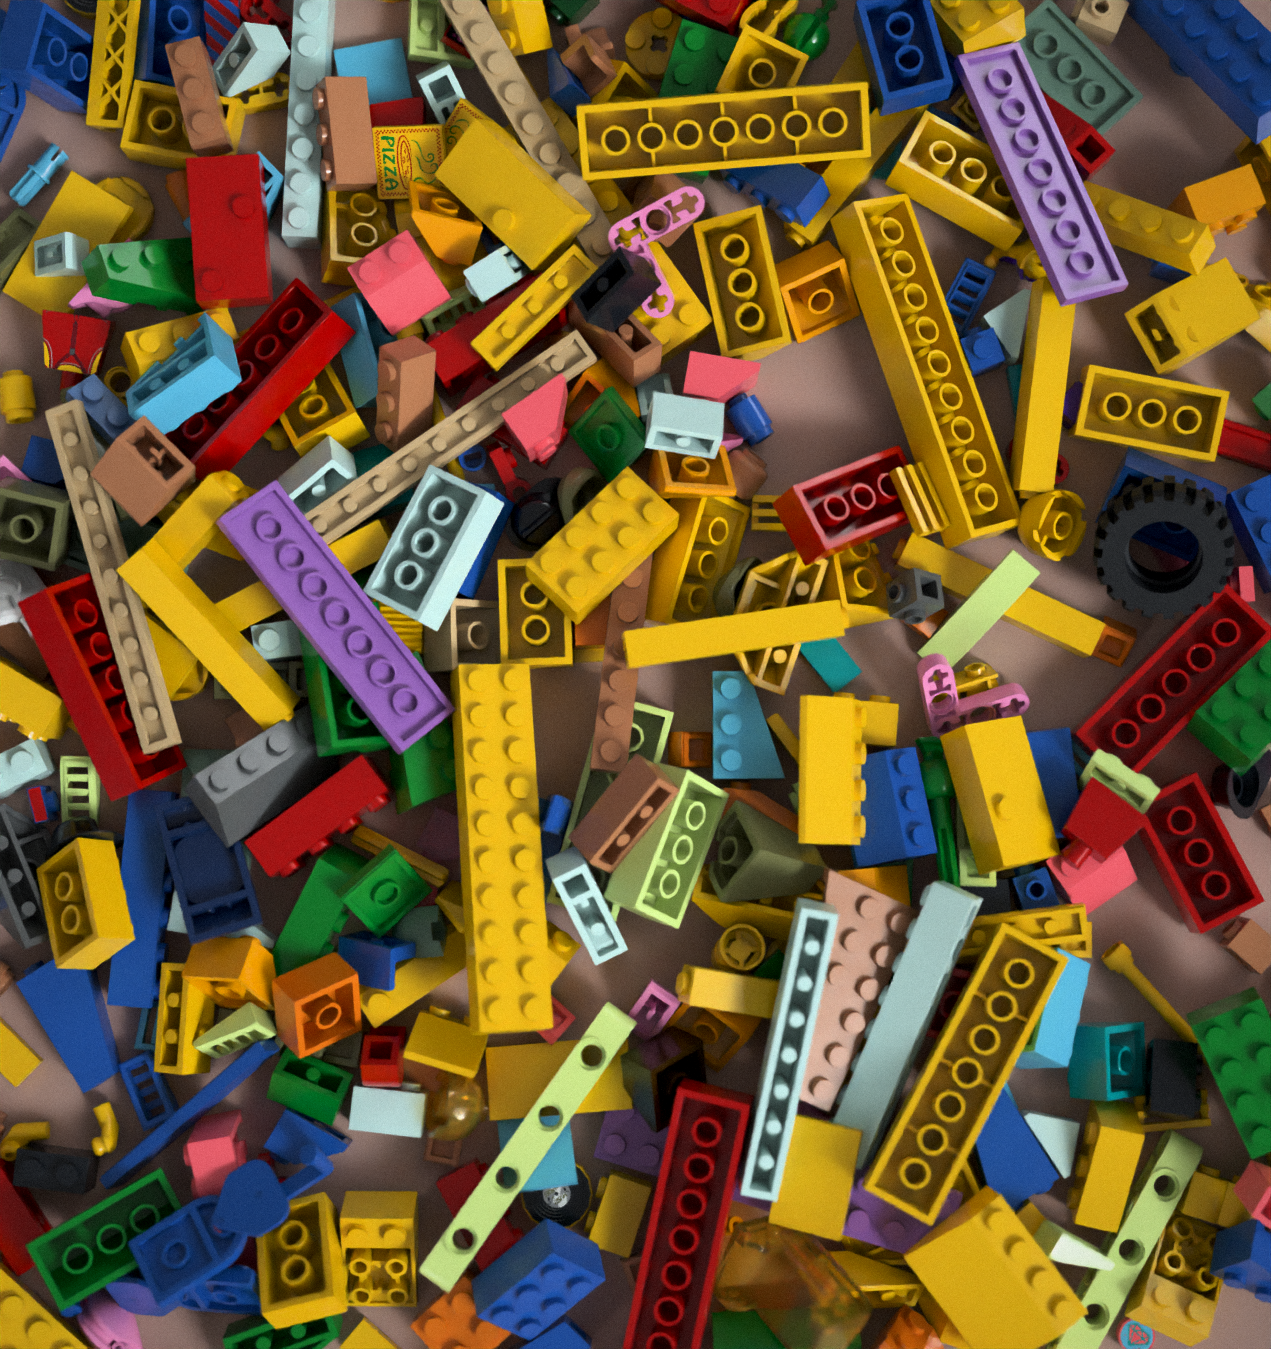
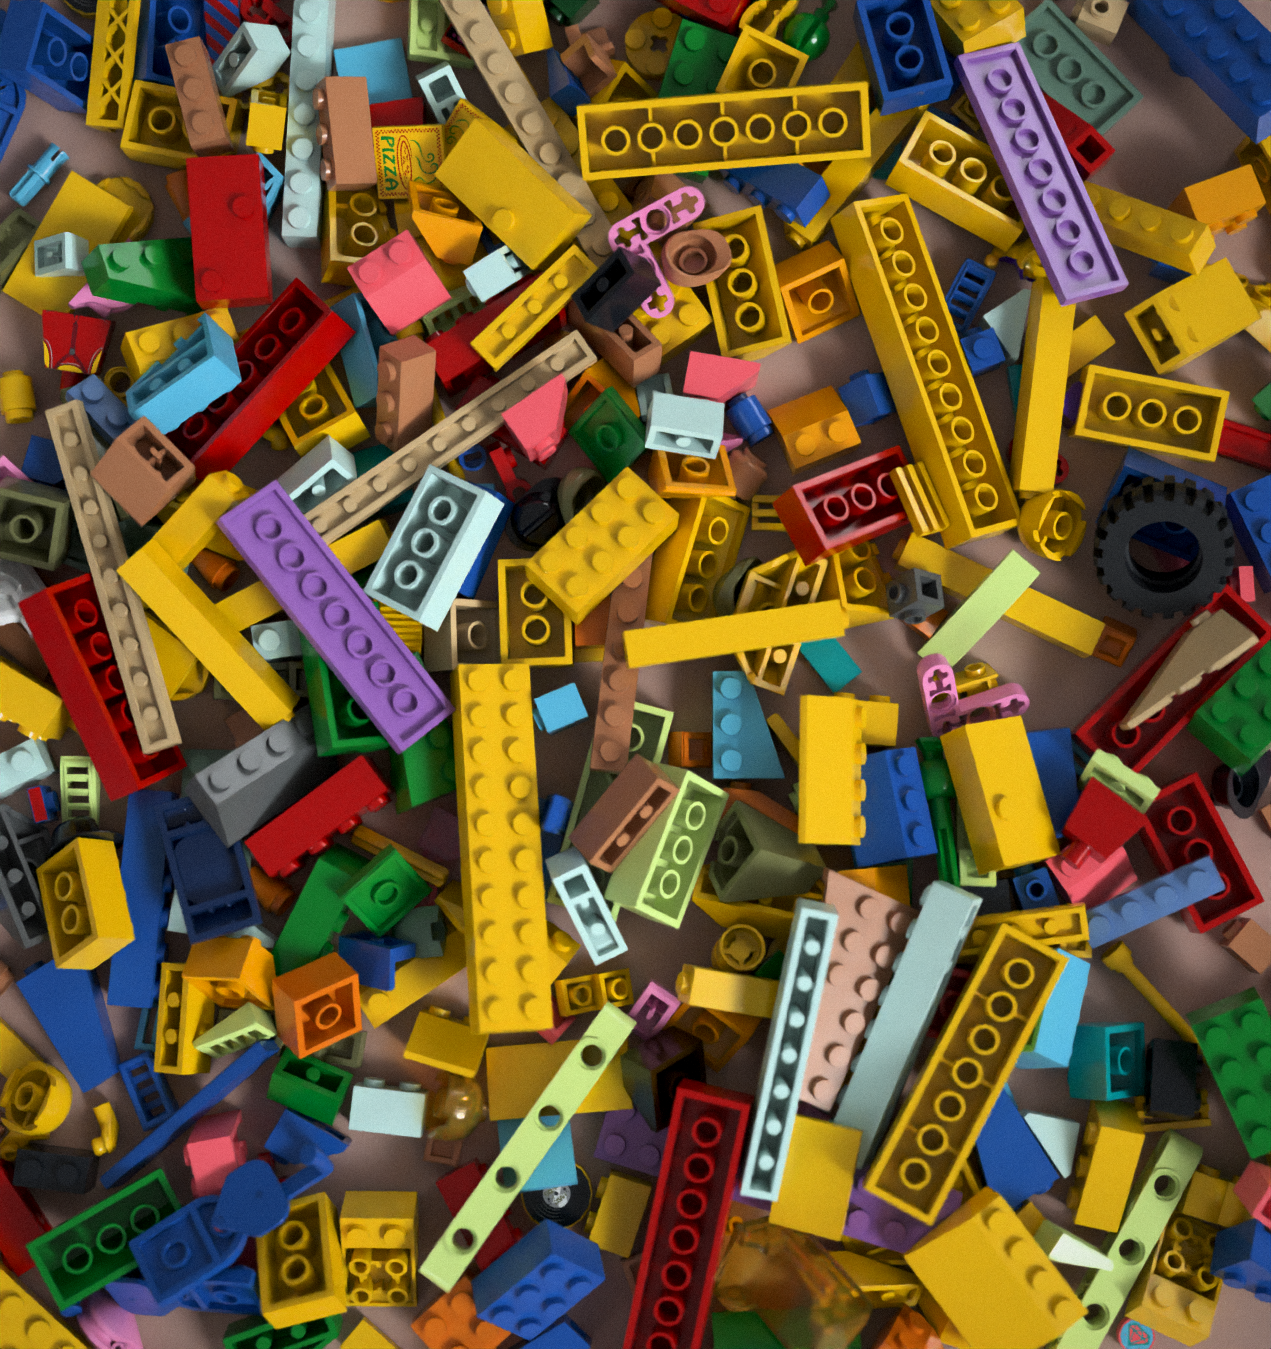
red brick [360,1026,407,1087] -> none
none -> yellow cylinder [0,1060,72,1136]
none -> orange cone [190,547,240,591]
none -> yellow brick [246,89,287,154]
none -> orange cone [250,866,296,916]
none -> medium azure brick [532,683,590,736]
none -> yellow slope [554,968,634,1017]
none -> nougat hat [661,229,732,287]
none -> light orange slope [766,385,861,476]
none -> blue brick [838,369,897,427]
none -> yellow tile [1067,315,1116,379]
none -> medium blue plate [1086,854,1226,949]
none -> tan wedge [1119,609,1259,731]

